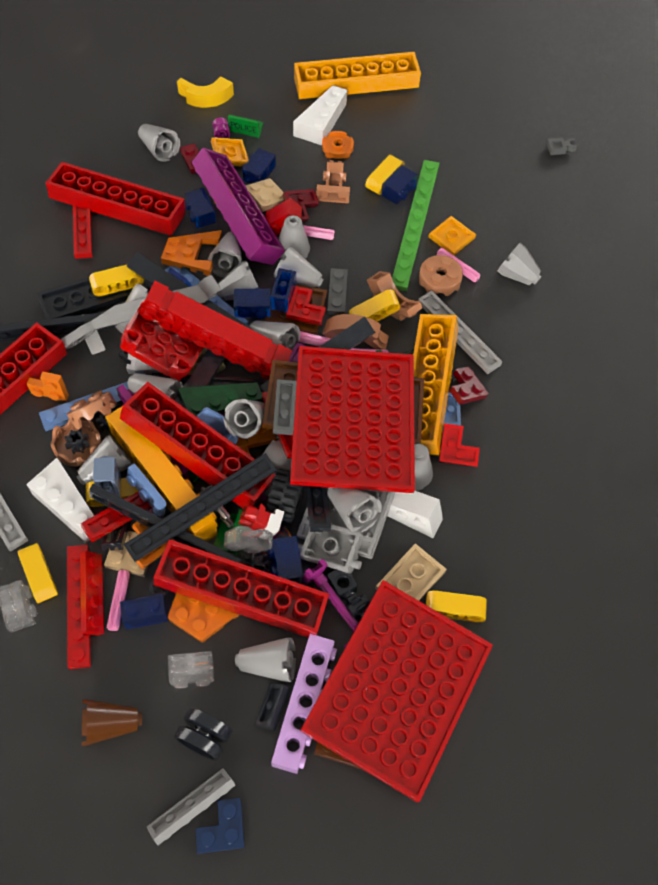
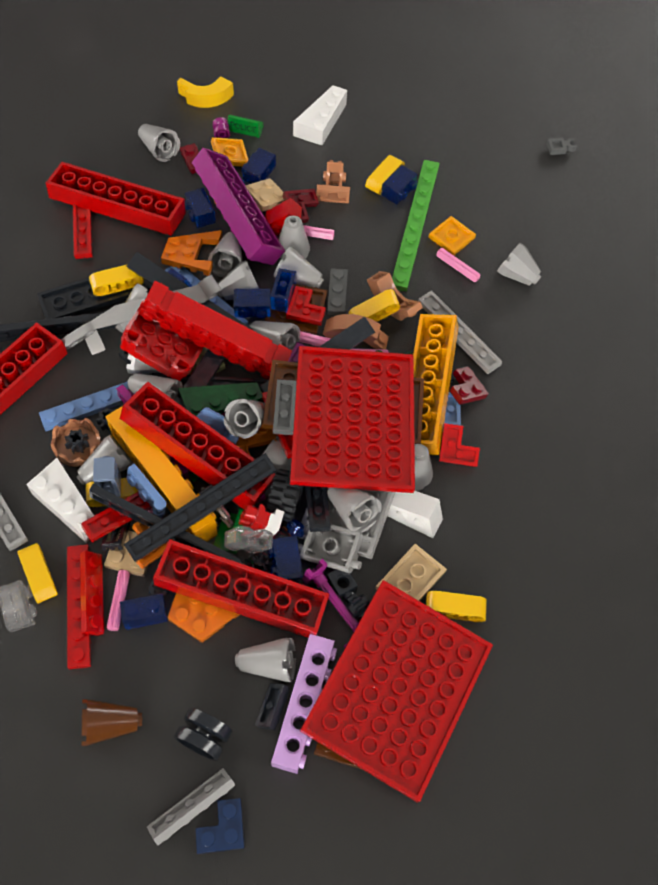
orange plate [27,372,69,401] -> none
nougat plate [67,390,116,429] -> none
clear brick [168,651,215,688] -> none
light orange brick [294,52,421,99] -> none
orange plate [322,131,354,159] -> none
nougat plate [419,255,463,296] -> none
none -> clear blue plate [286,519,306,538]

